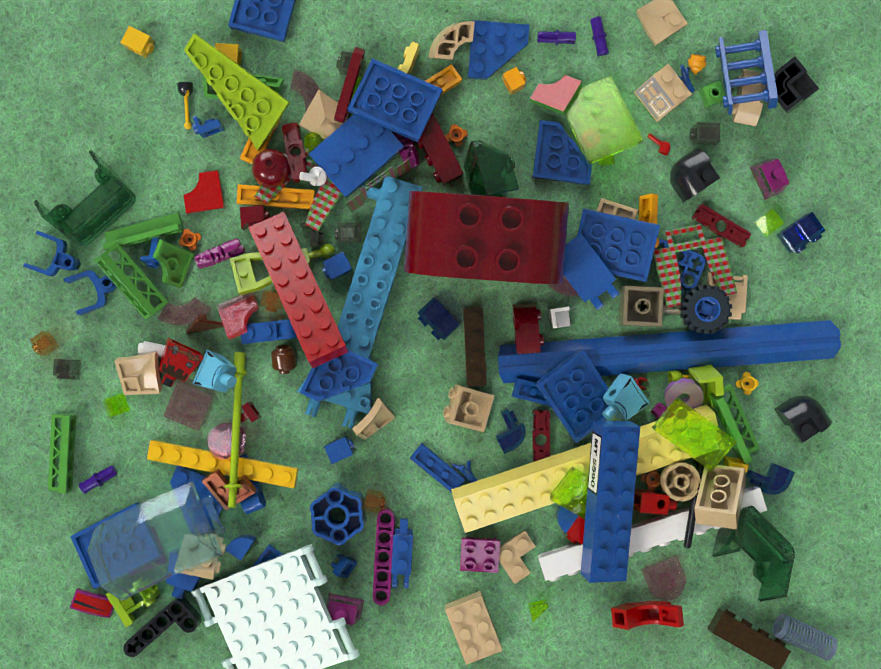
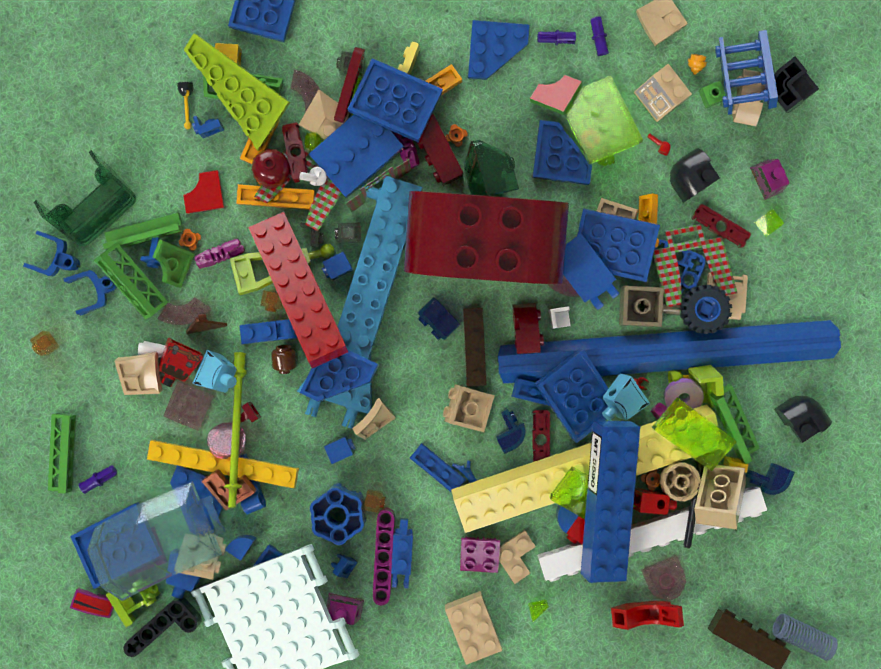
clear smoke window [53,359,81,380] -> none
clear neon green slope [103,393,130,418] -> none
yellow brick [120,26,155,58] -> none
clear pink tile [217,292,259,340] -> none
dark red window [240,206,270,231] -> none
tan brick [428,21,475,60] -> none
light orange plate [502,67,526,95] -> none
blue bar [678,65,695,93] -> none
clear smoke brick [689,122,720,146] -> none
clear green windscreen [712,506,795,602] -> none
yellow plate [735,372,759,395] -> none
clear blue brick [777,212,826,254] -> none

